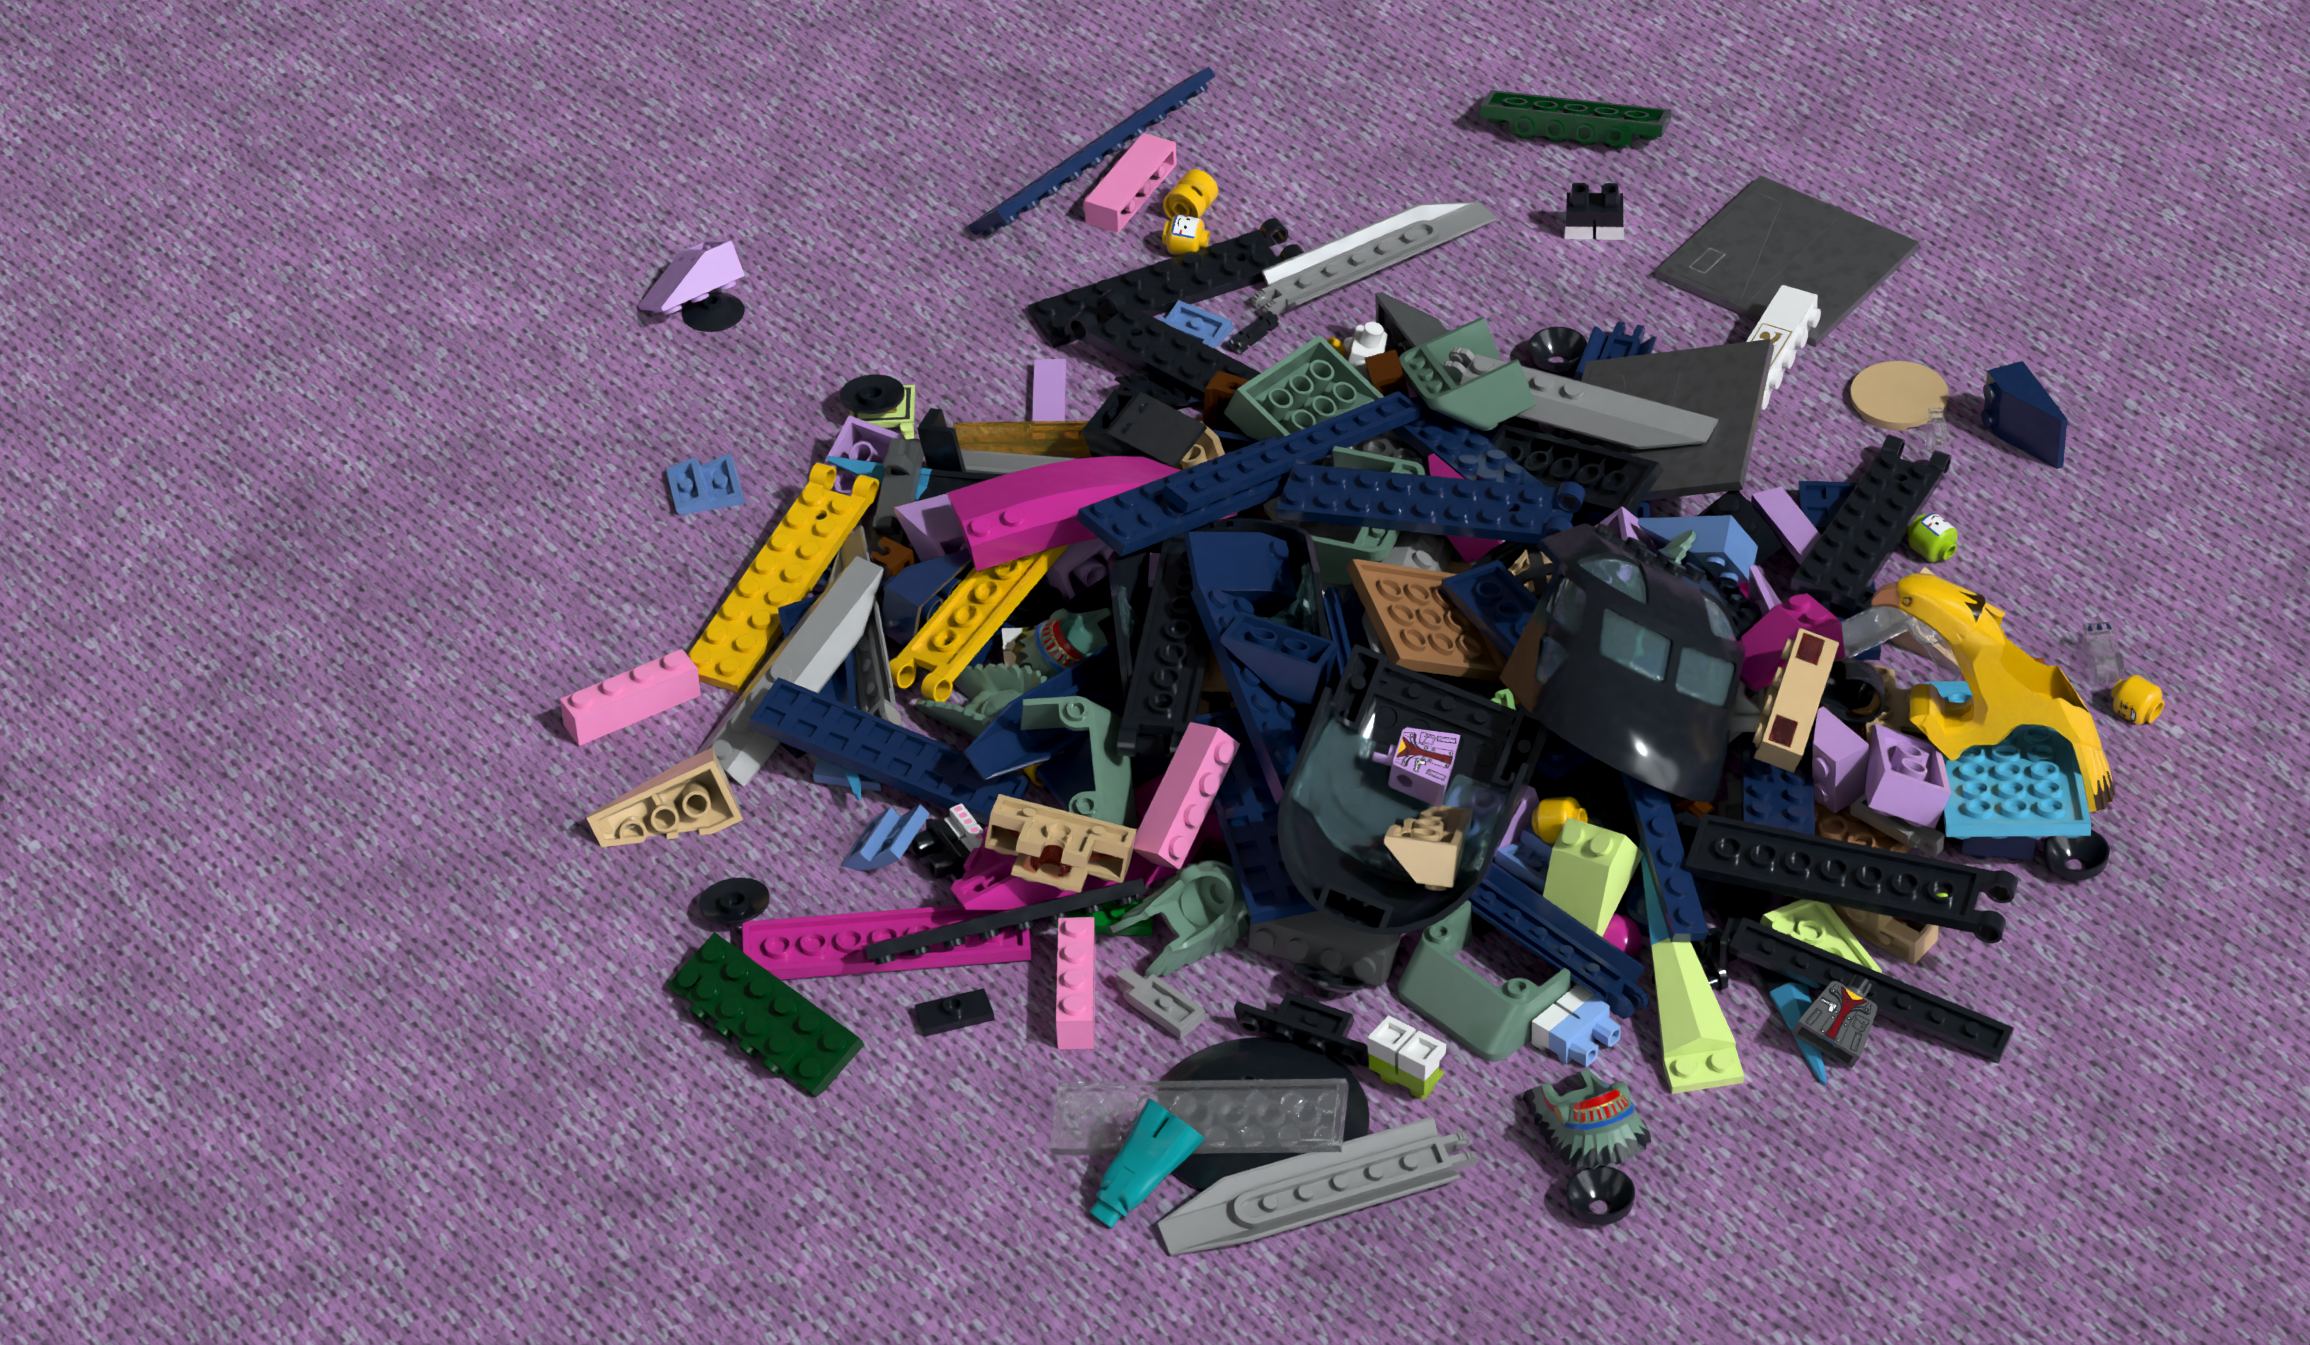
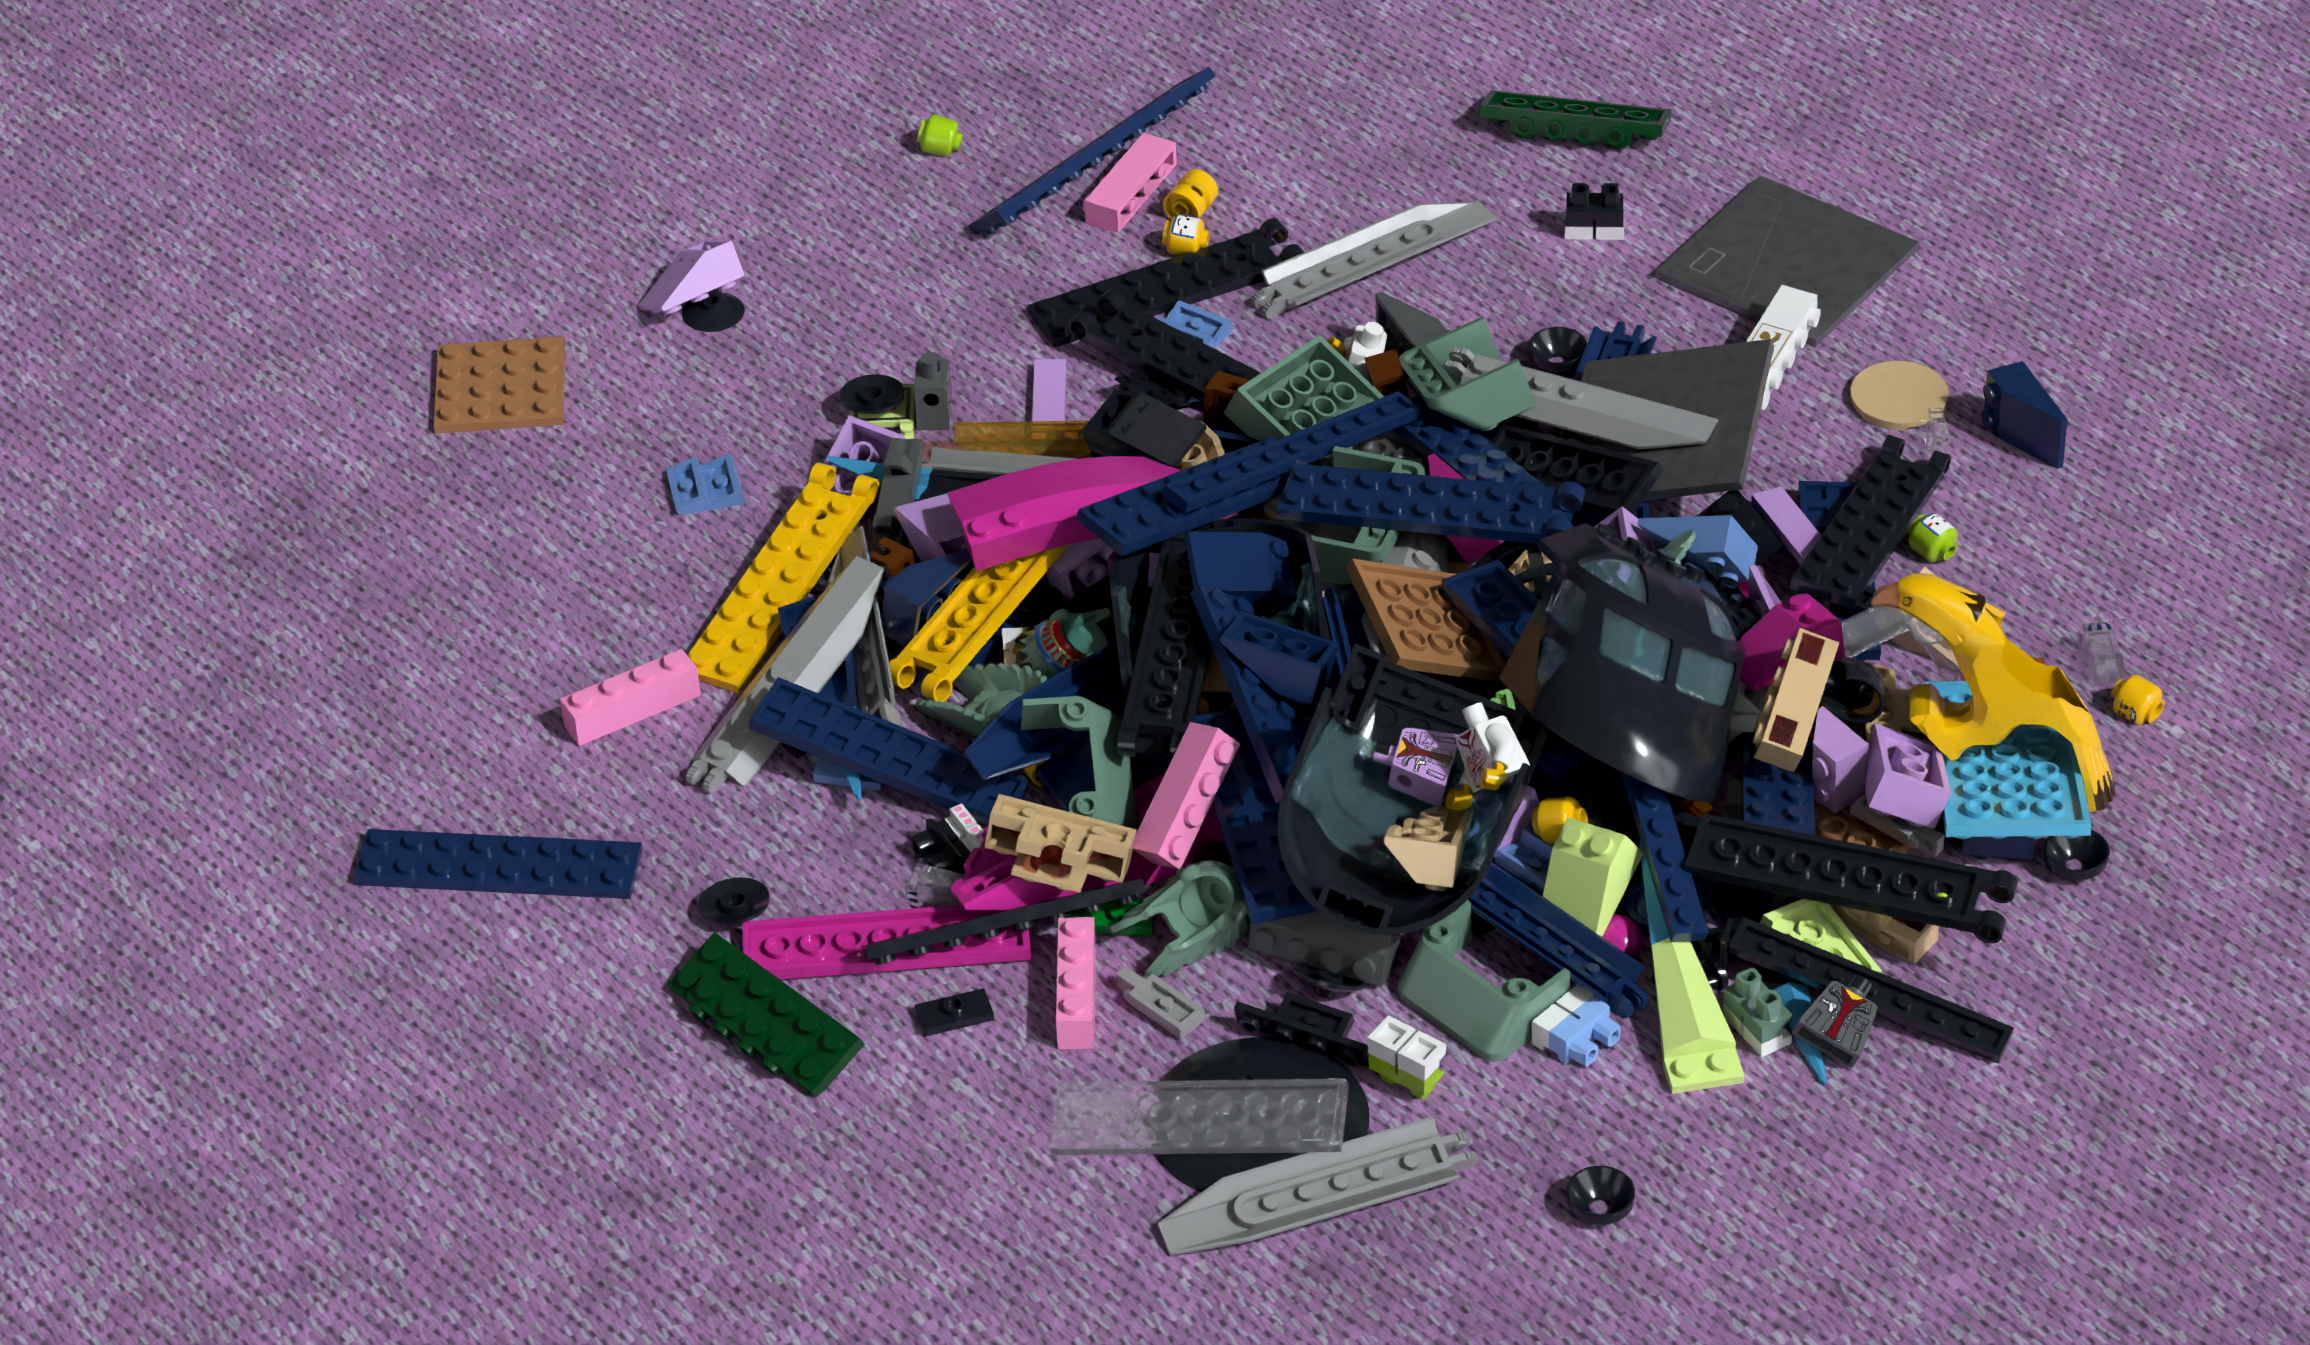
tan wedge [586,748,743,847] -> none
medium blue slope [841,804,930,870] -> none
black panel [917,408,966,472] -> none
teal piece [1089,1098,1206,1228] -> none
black axle [1228,311,1279,354] -> none
piece [1523,1069,1651,1170] -> none
none -> dark blue plate [353,829,643,899]
none -> medium nougat plate [434,336,566,434]
none -> clear leg [905,863,964,908]
none -> dark grey torso [914,352,952,431]
none -> lime head [916,114,963,157]
none -> white torso [1445,702,1530,811]
none -> sand green hips [1723,968,1792,1057]

